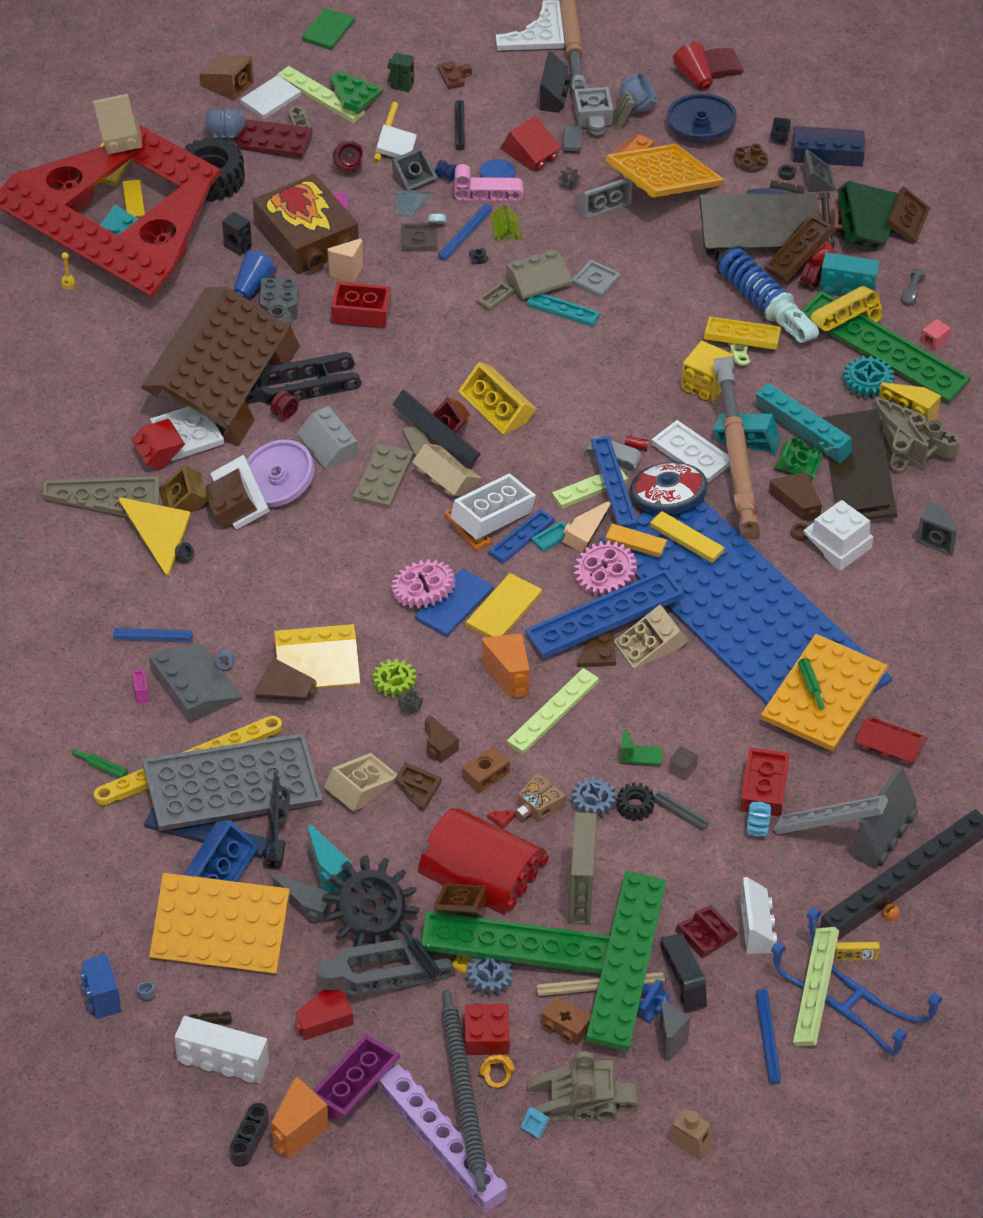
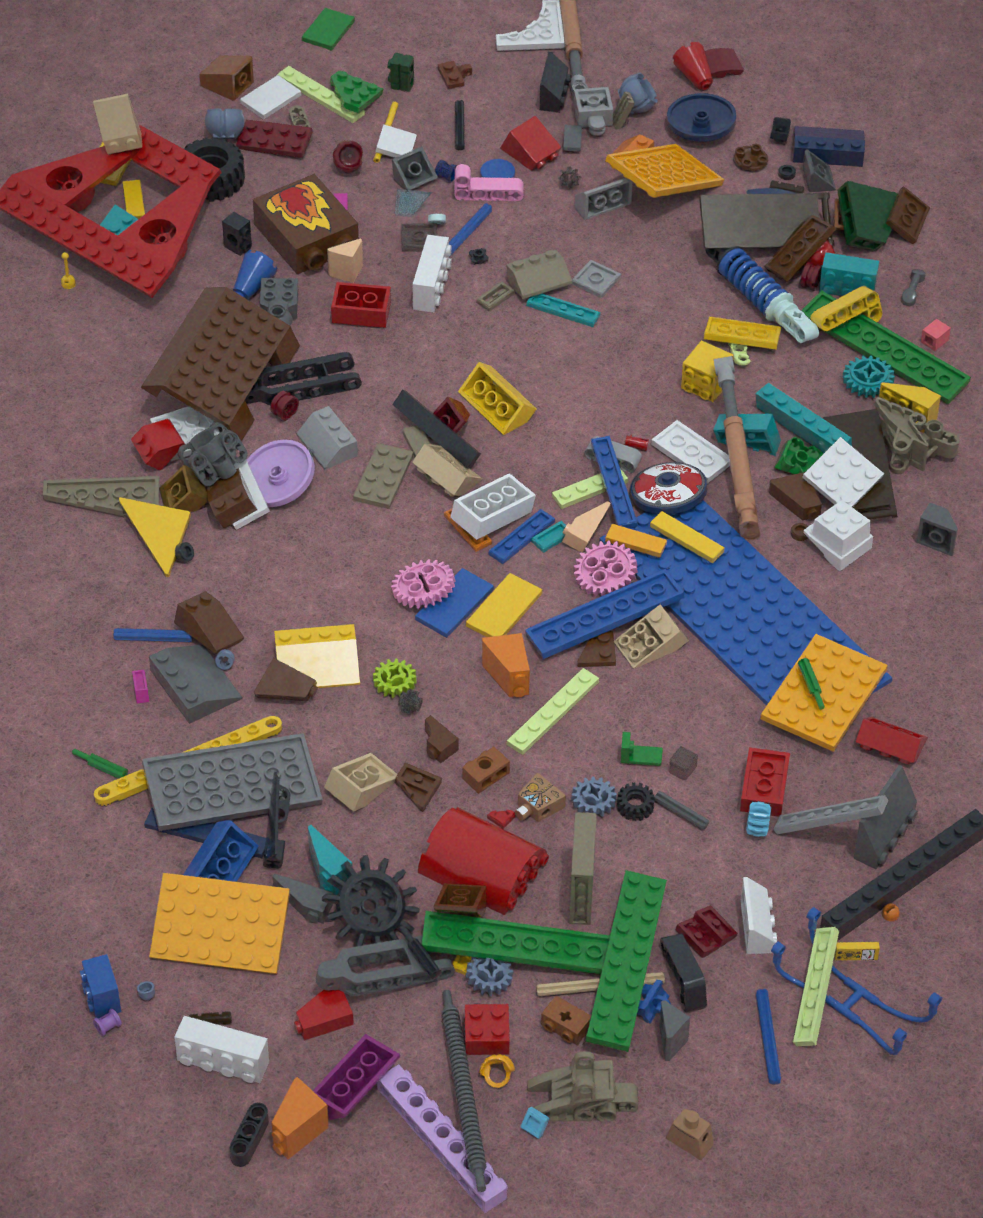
clear neon green panel [491,205,522,241] -> none
none -> medium lavender bush [93,1009,122,1036]
none -> reddish brown slope [174,591,244,654]
none -> dark grey piece [178,422,248,486]
none -> white brick [413,235,452,312]
none -> white plate [802,437,884,508]

